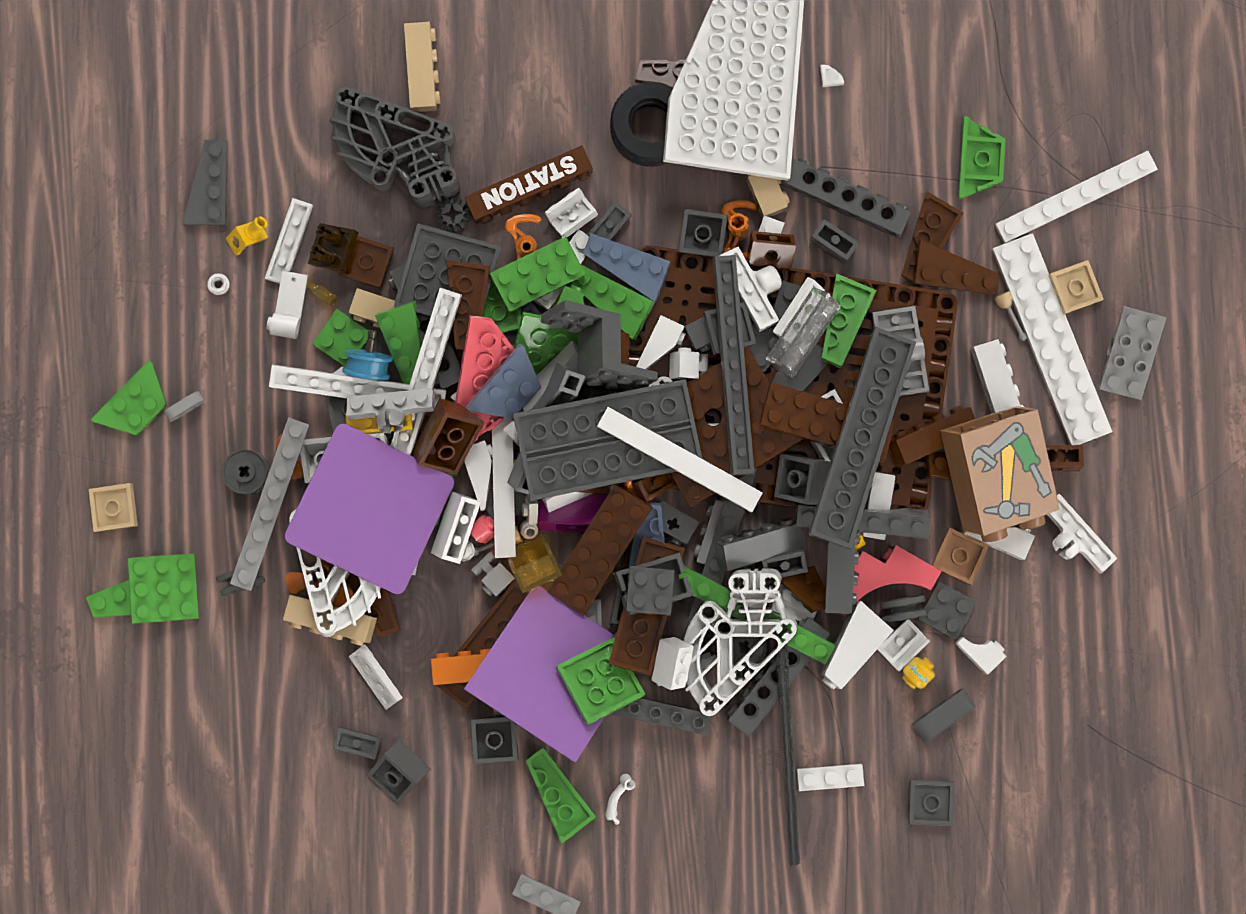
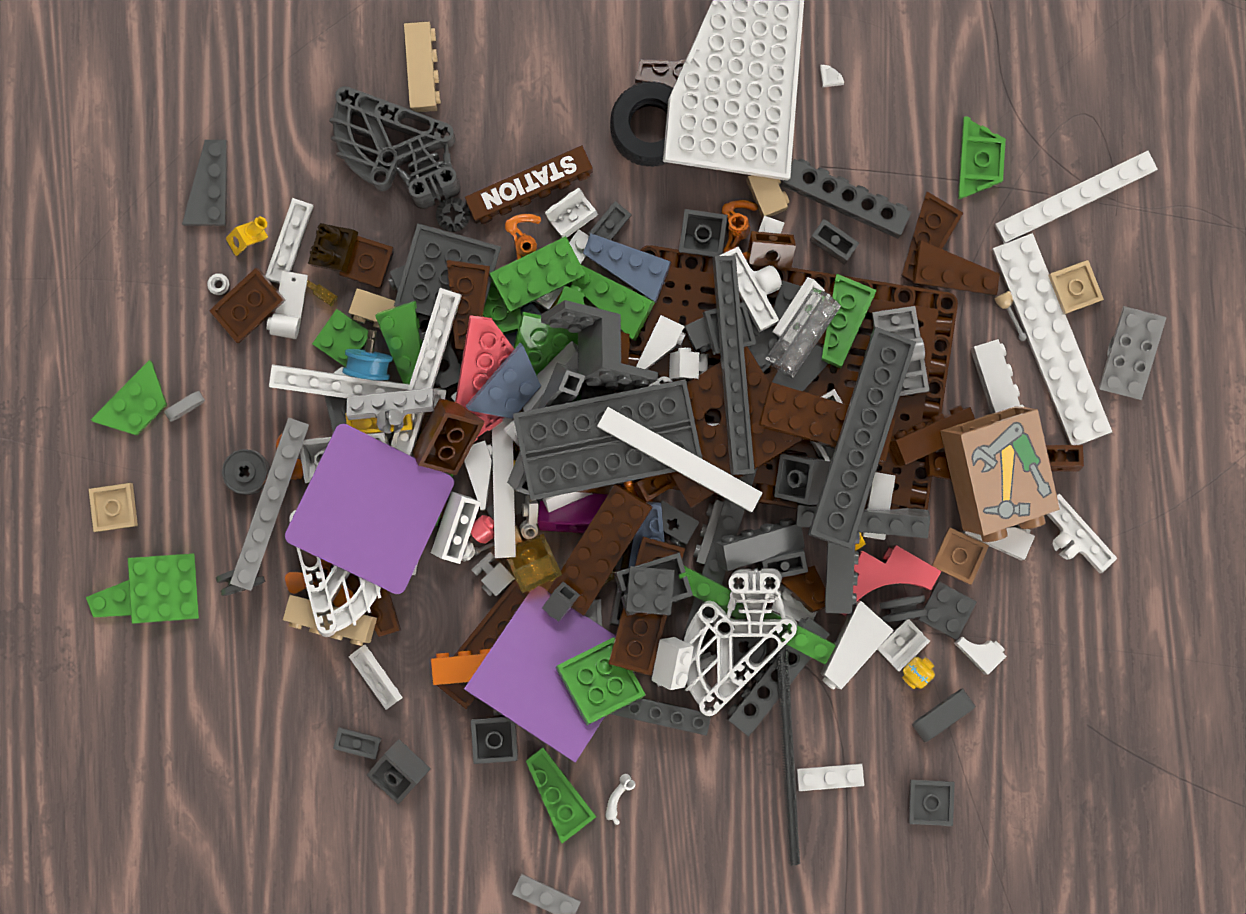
none -> reddish brown plate [209,268,286,343]
none -> dark grey brick [542,582,580,622]

